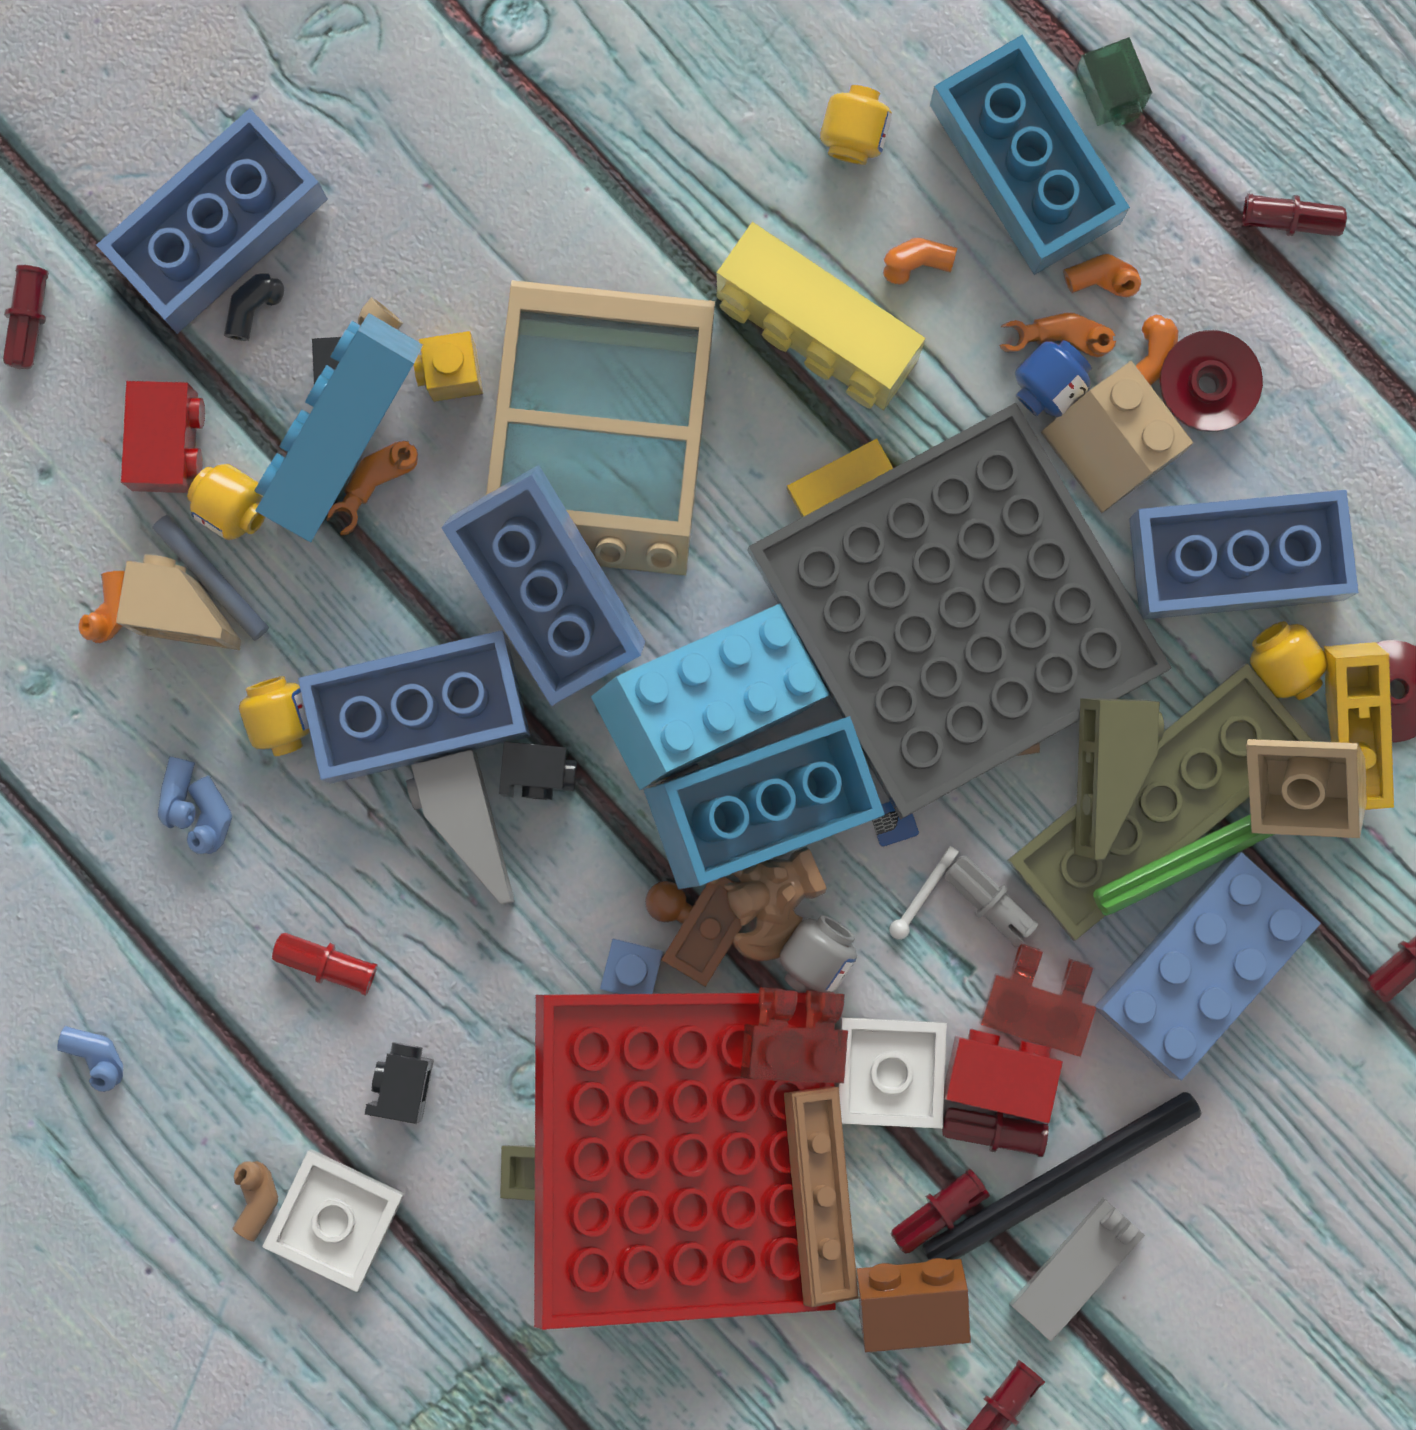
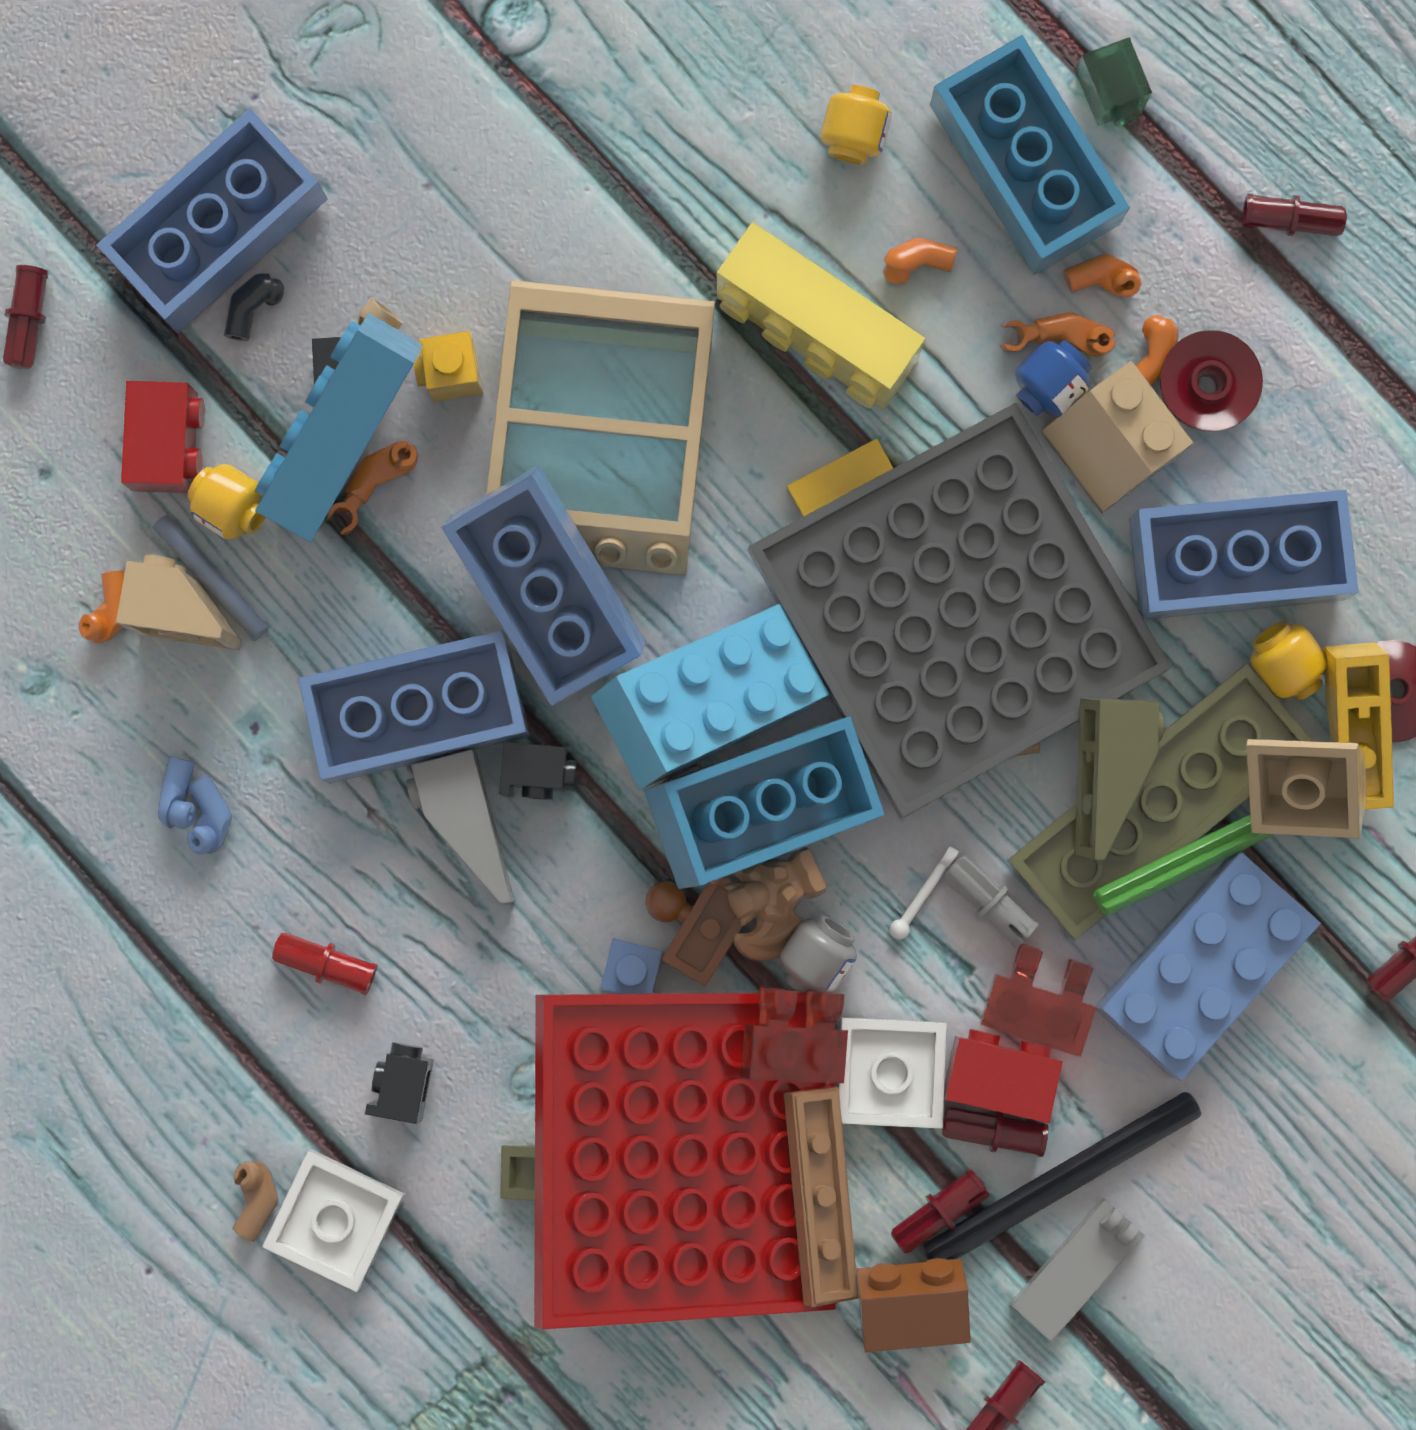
medium blue arm [57,1026,124,1092] -> none
yellow head [238,676,310,756] -> none
blue sticker [872,801,919,847] -> none

